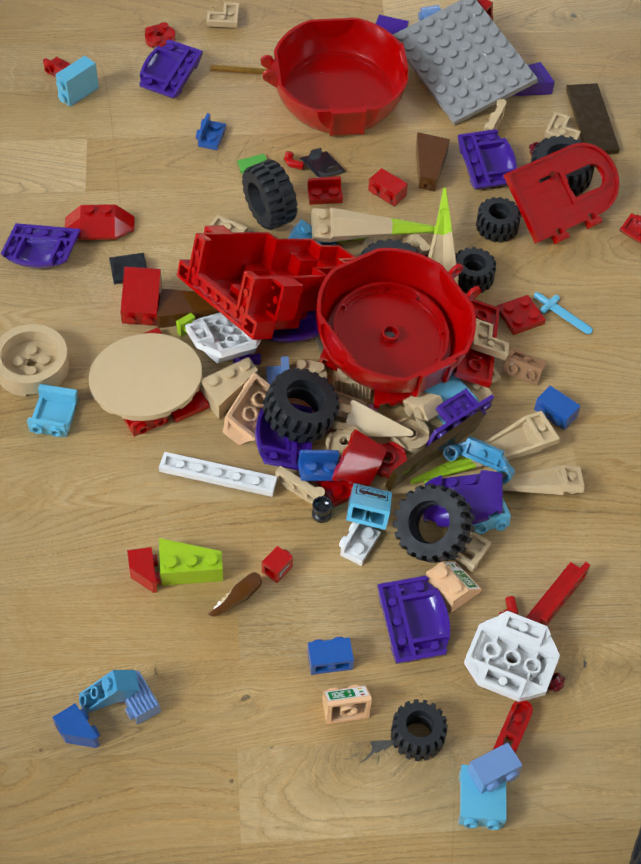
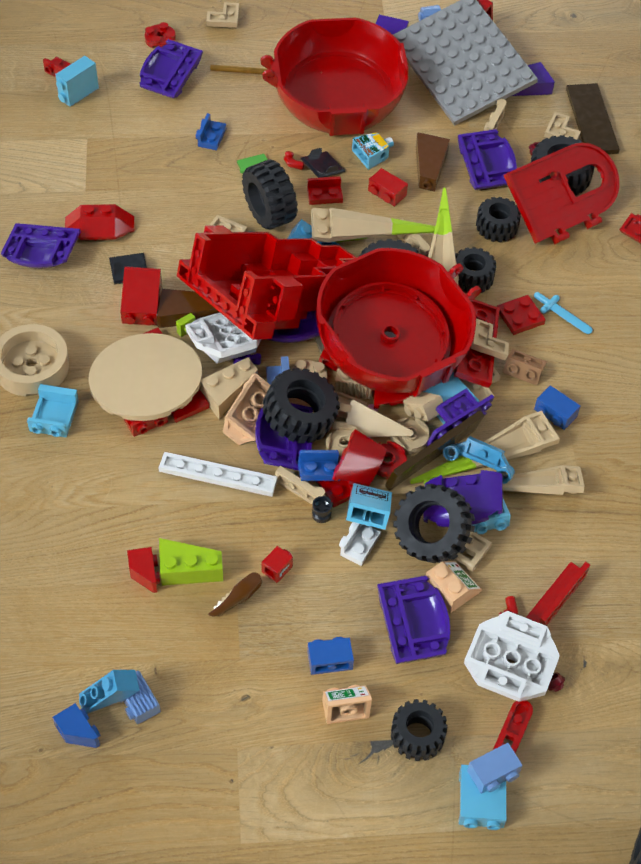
none -> medium azure torso [352,132,394,170]

